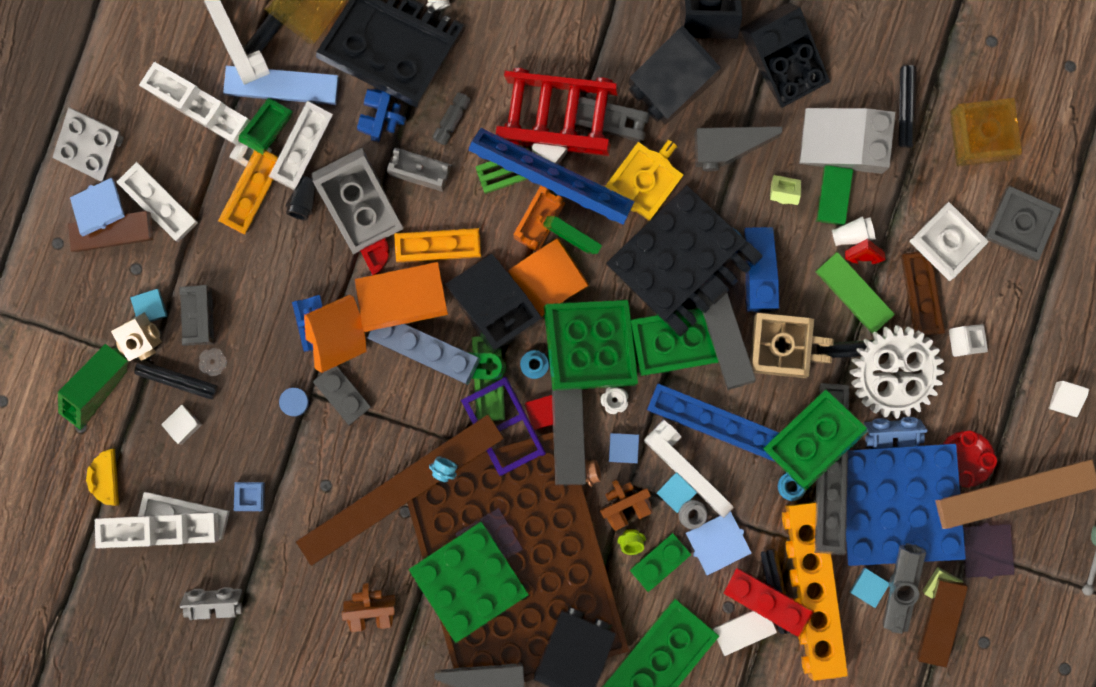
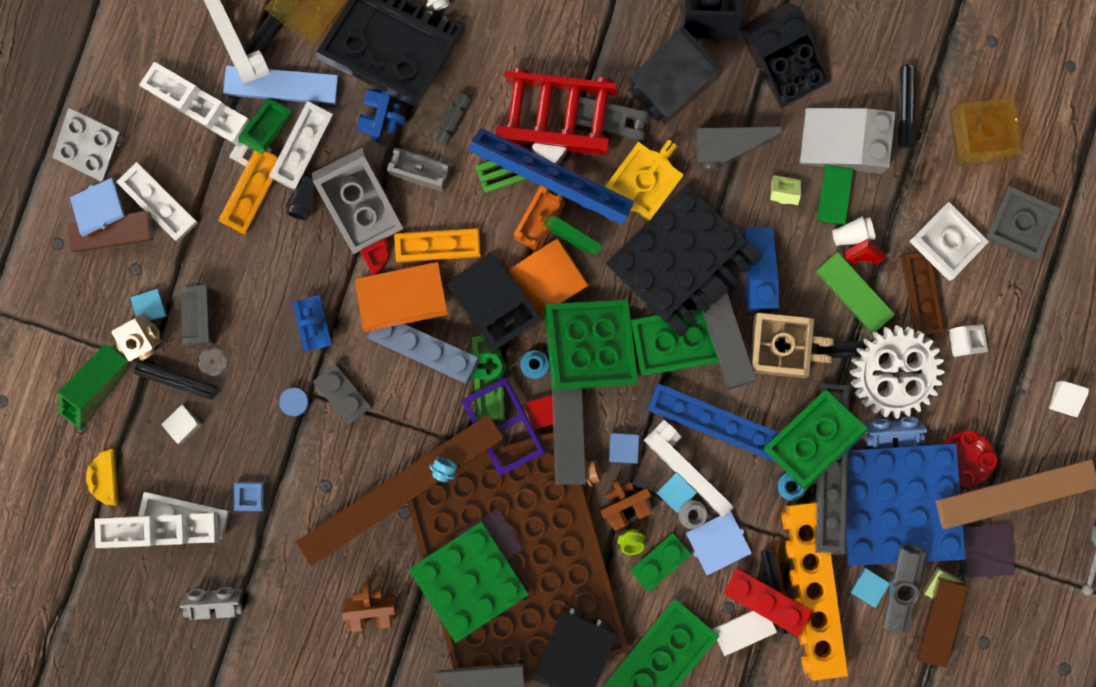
orange slope [304,295,367,373] -> none
white plate [601,387,628,414] -> none

